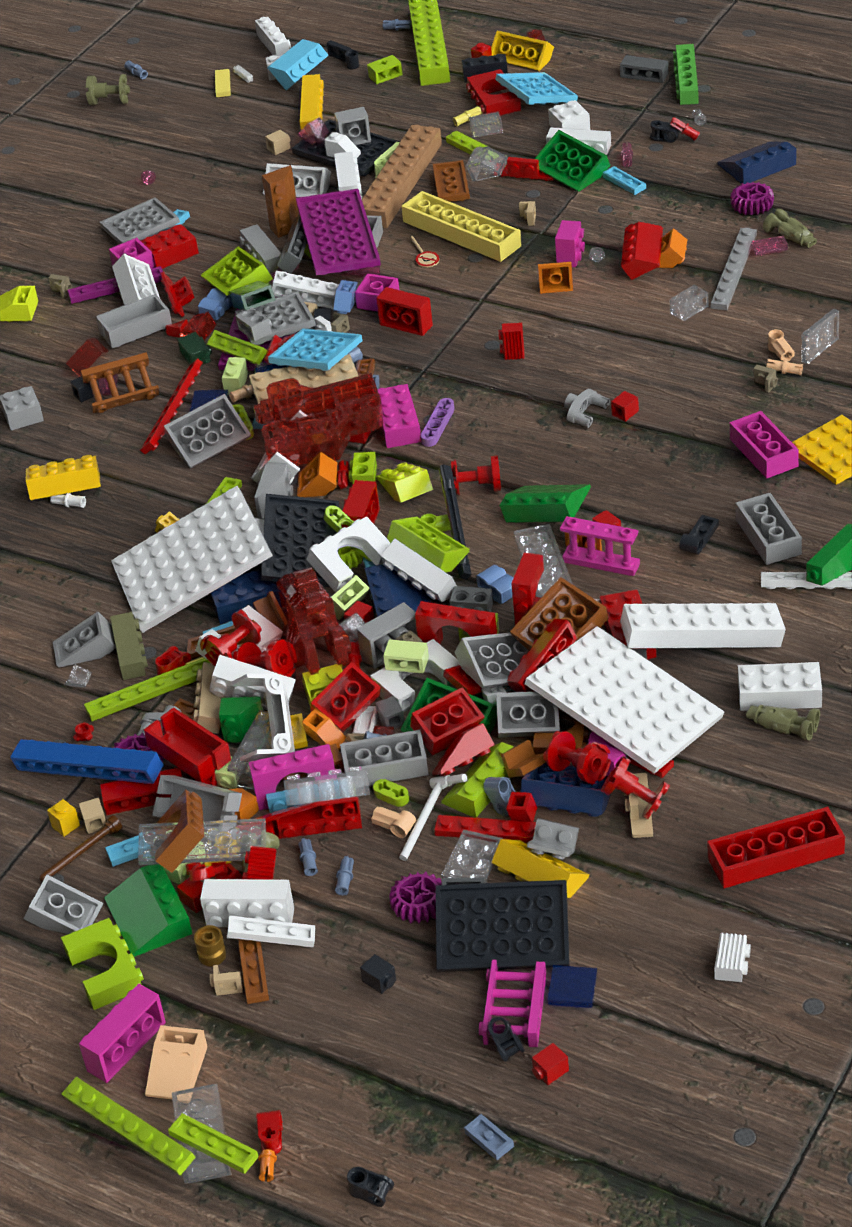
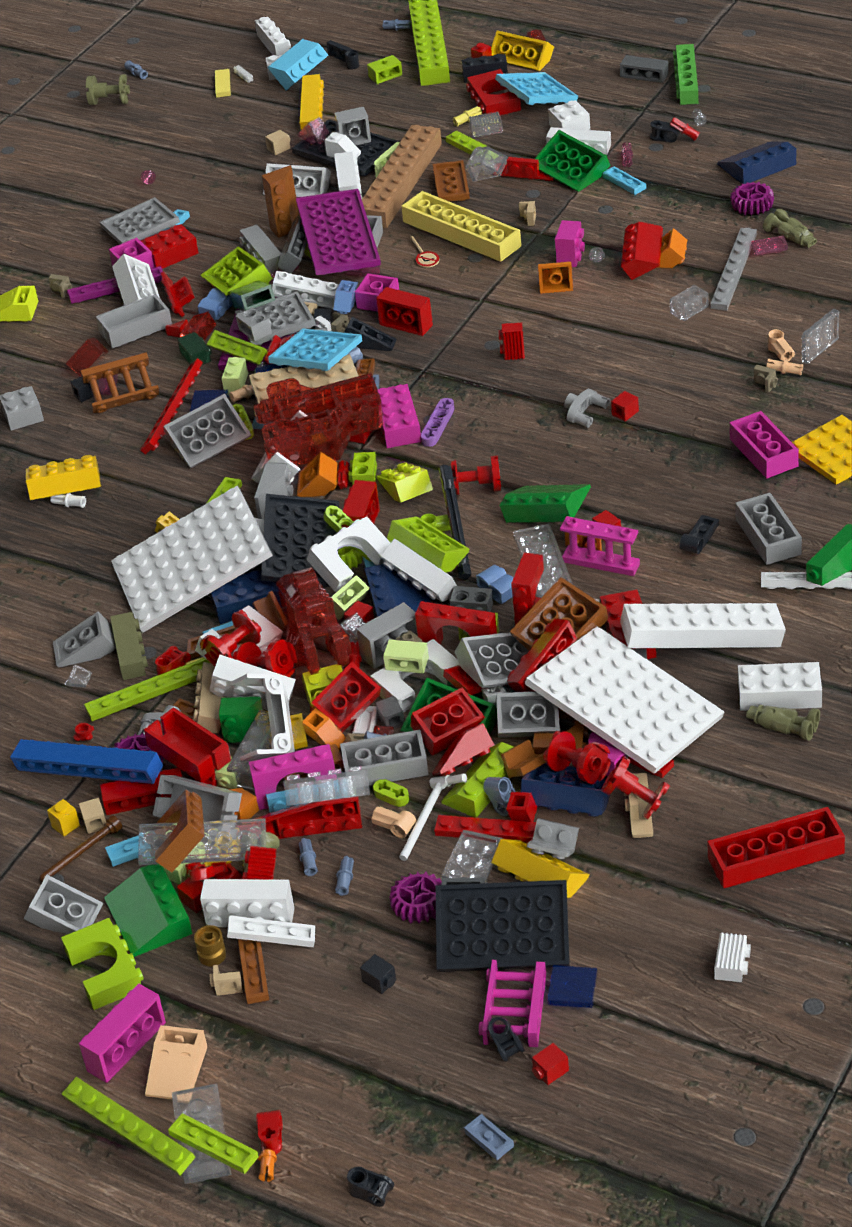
none -> black slope [343,317,397,351]

